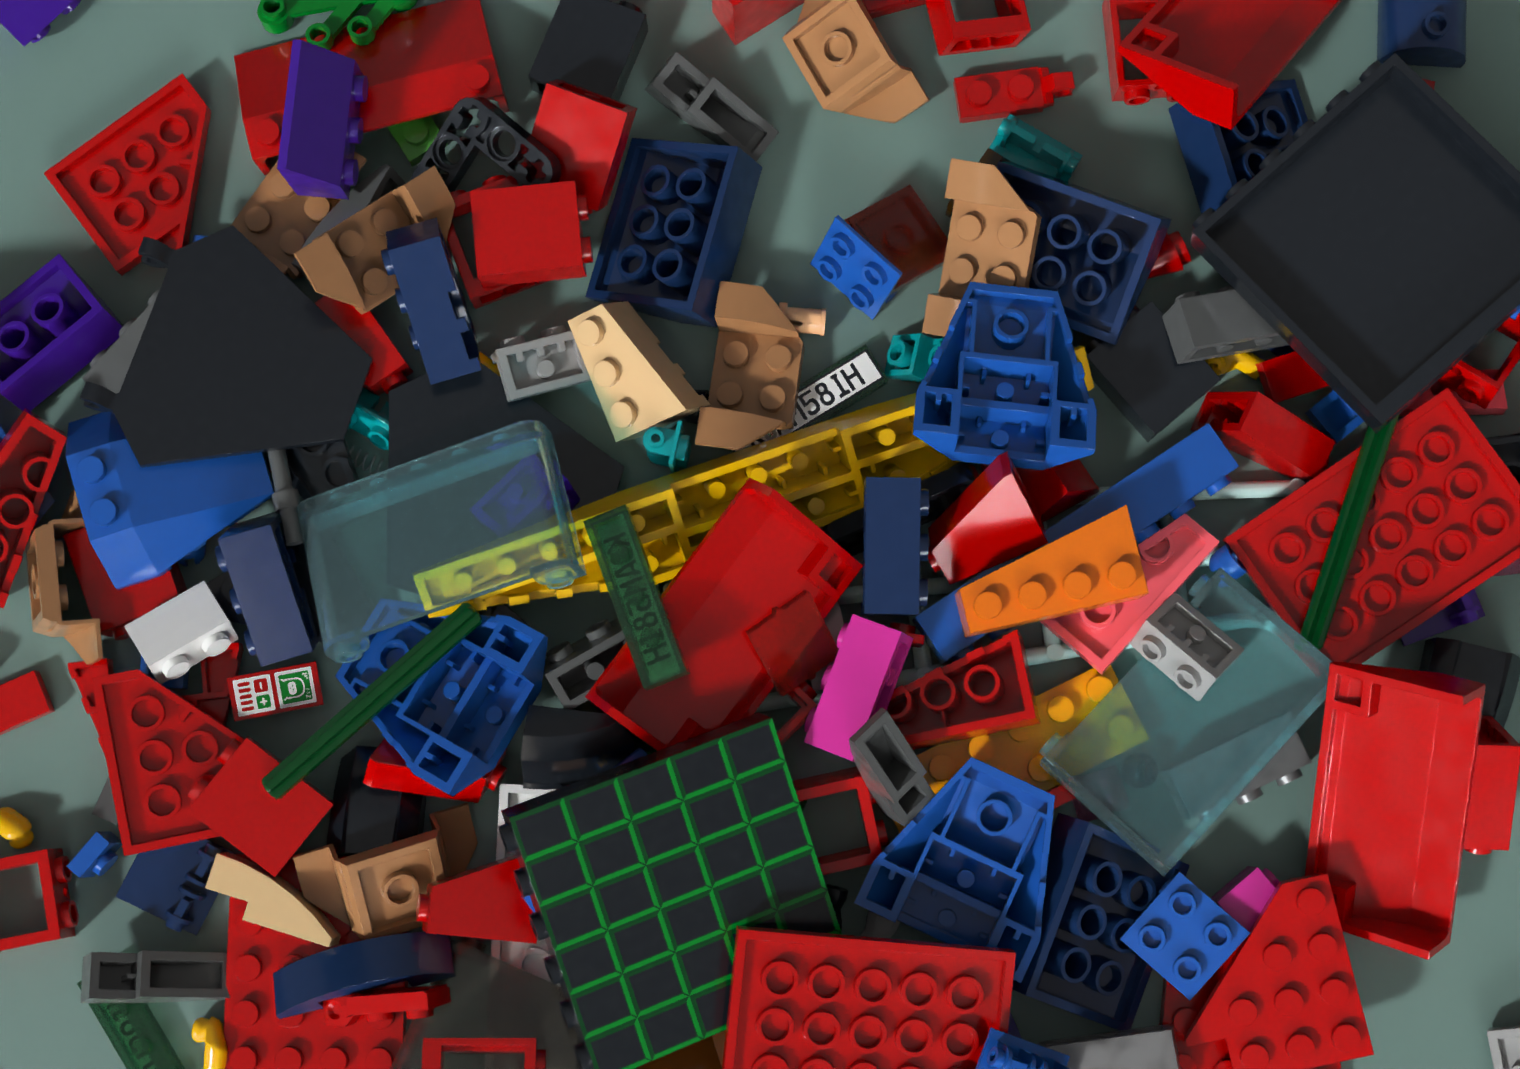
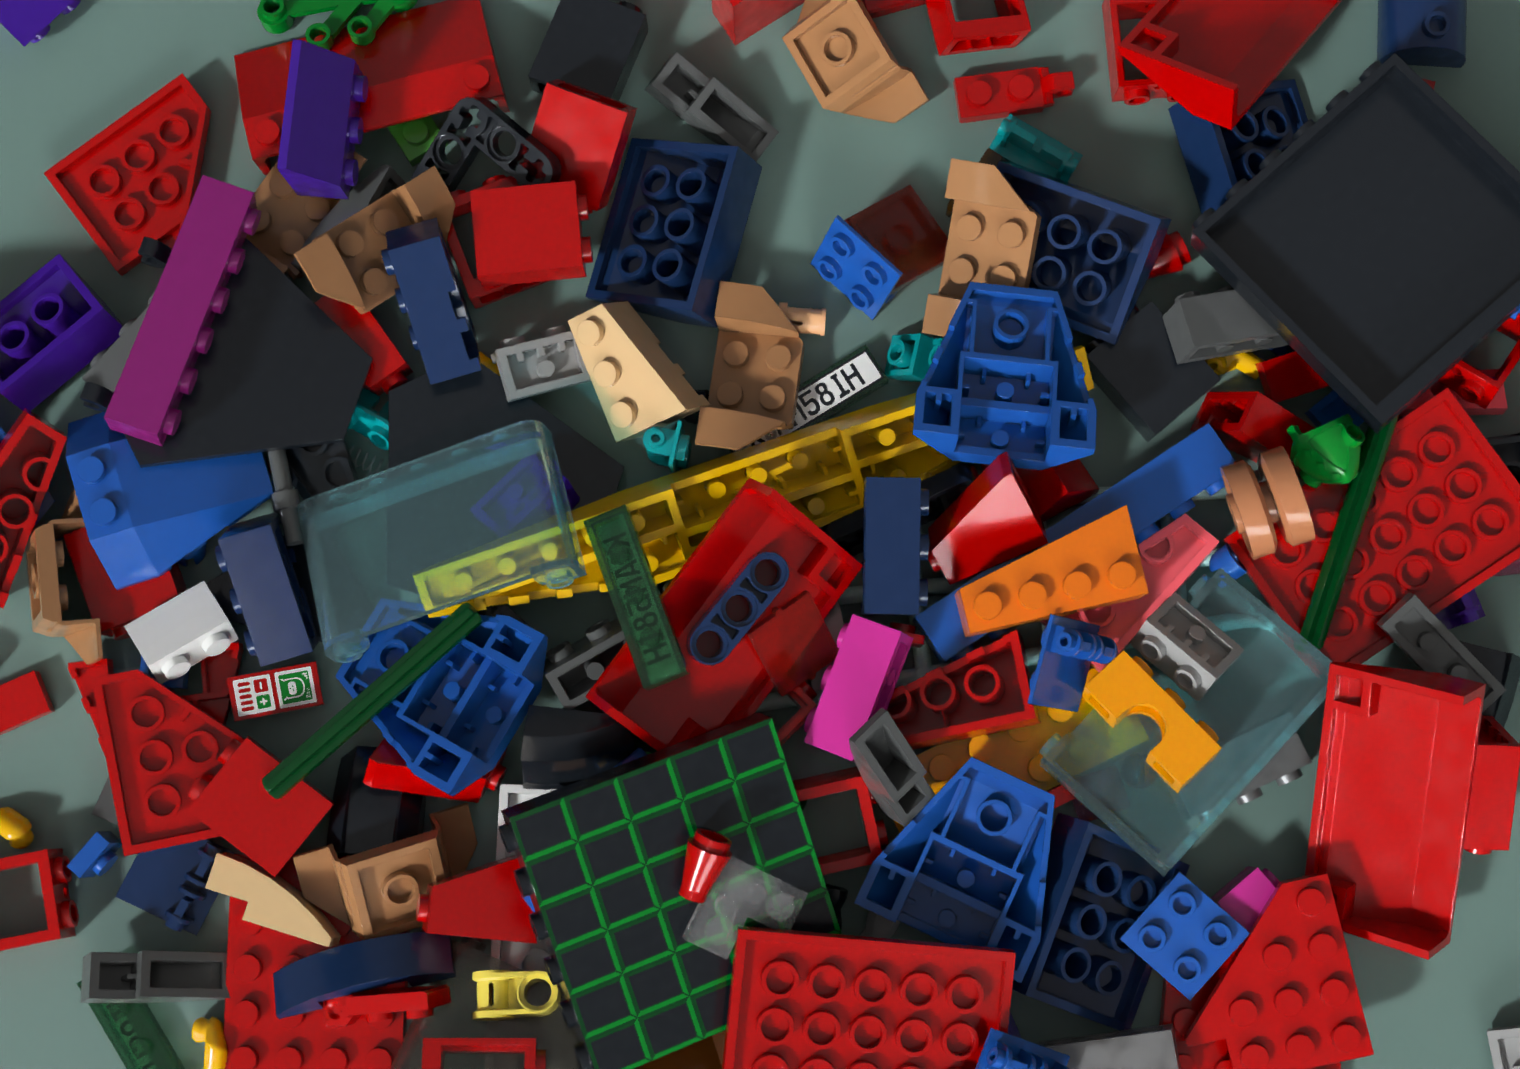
none -> magenta brick [104,175,261,446]
none -> light yellow piece [472,970,561,1021]
none -> red cone [678,828,732,903]
none -> clear plate [682,856,808,960]
none -> dark blue beam [686,552,789,665]
none -> blue hinge [1028,614,1118,712]
none -> light orange arch [1082,650,1222,794]
none -> nougat wheel [1220,446,1315,560]
none -> green helmet [1287,413,1365,488]
none -> dark grey plate [1376,592,1506,713]

